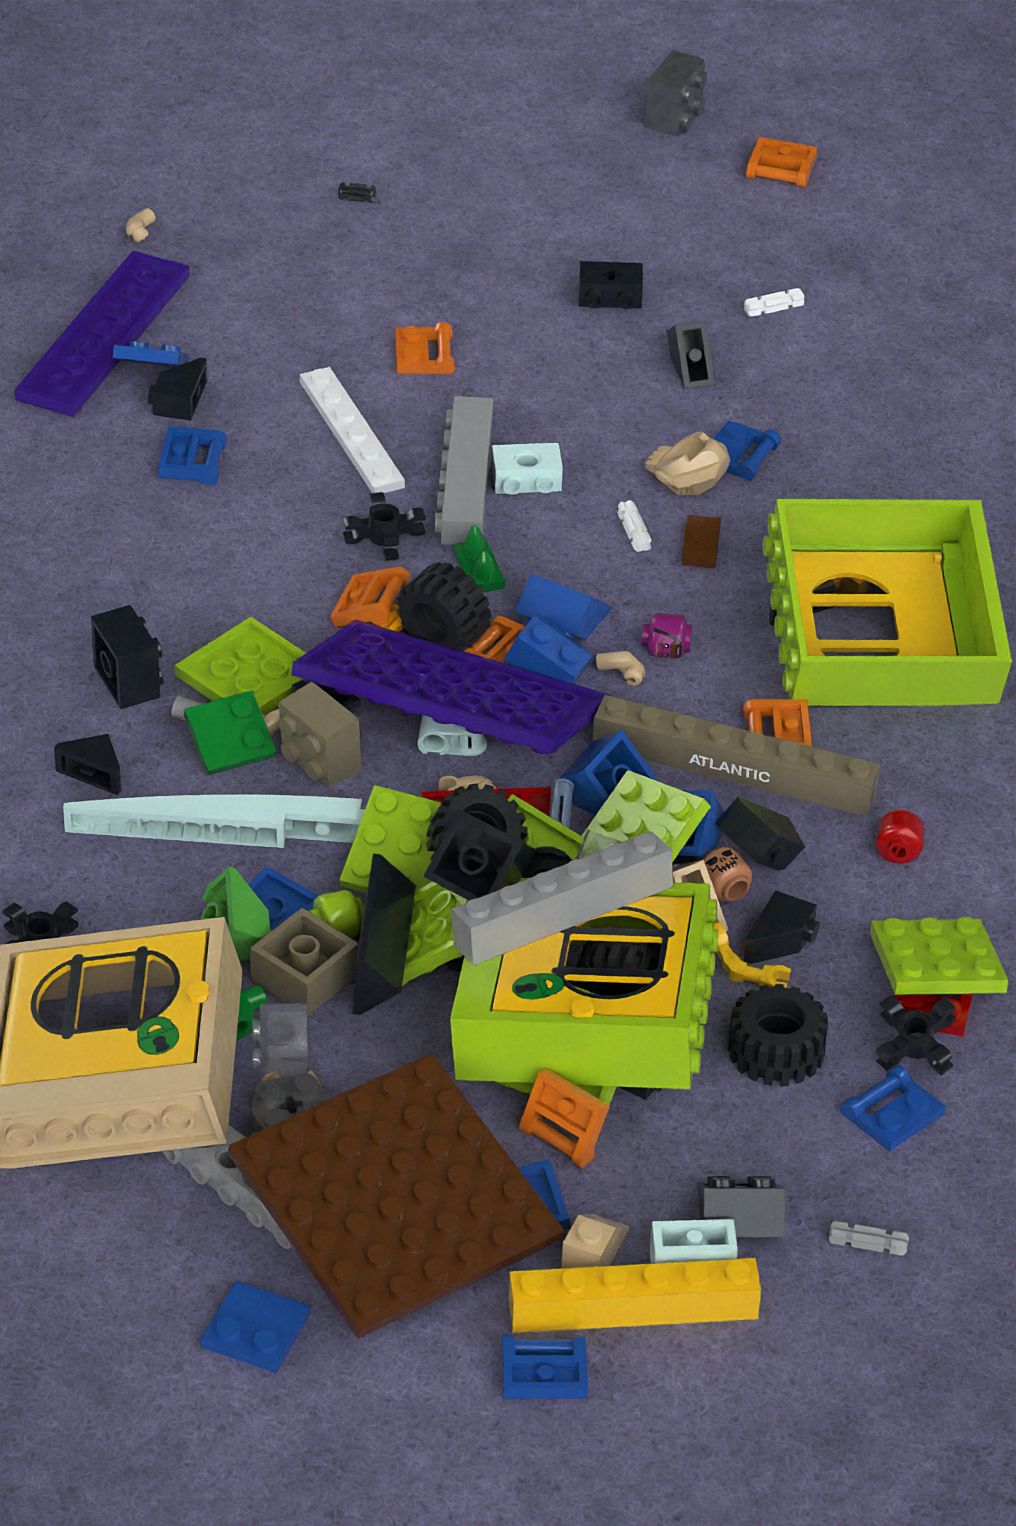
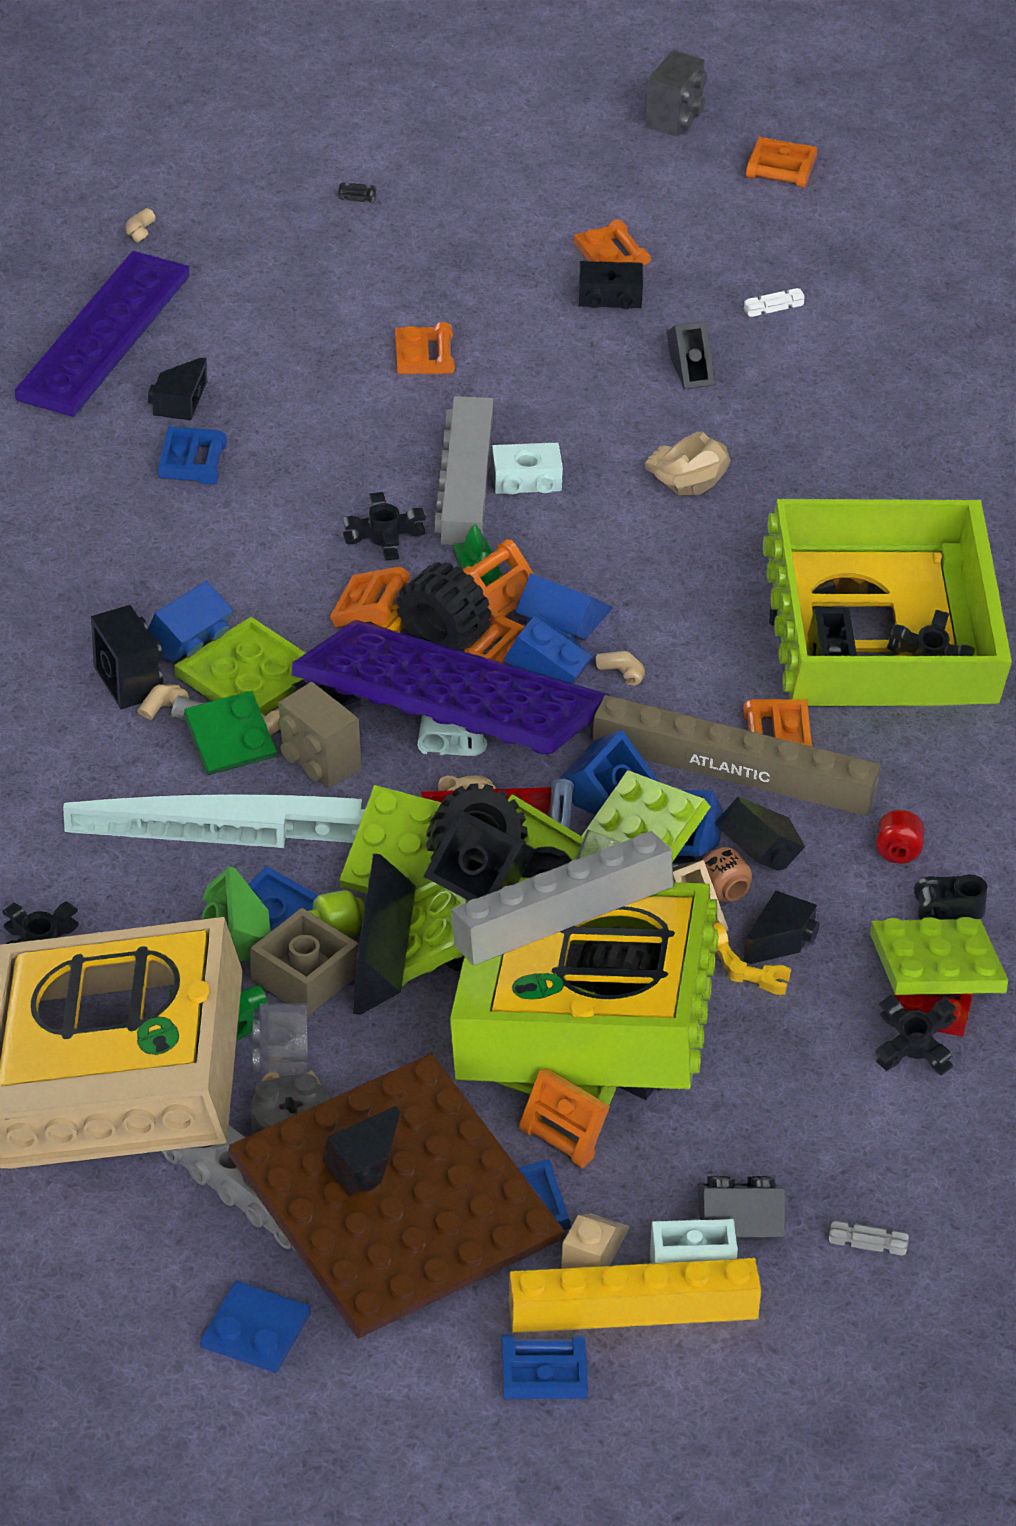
black slope [54,734,121,795] -> none
blue plate [113,341,189,366] -> none
white plate [300,367,405,493] -> none
white axle [617,500,652,552] -> none
magenta head [641,613,692,659] -> none
reddish brown tile [682,515,721,568] -> none
blue plate [714,420,782,481] -> none
black tyre [728,984,828,1086] -> none
blue plate [840,1065,945,1152] -> none
none -> tan arm [137,684,189,720]
none -> blue slope [148,580,234,661]
none -> black slope [323,1106,400,1196]
none -> orange plate [463,539,535,622]
none -> orange plate [574,219,651,265]
none -> black brick [808,607,857,656]
none -> black pin [887,609,975,656]
none -> black piece [914,874,988,920]

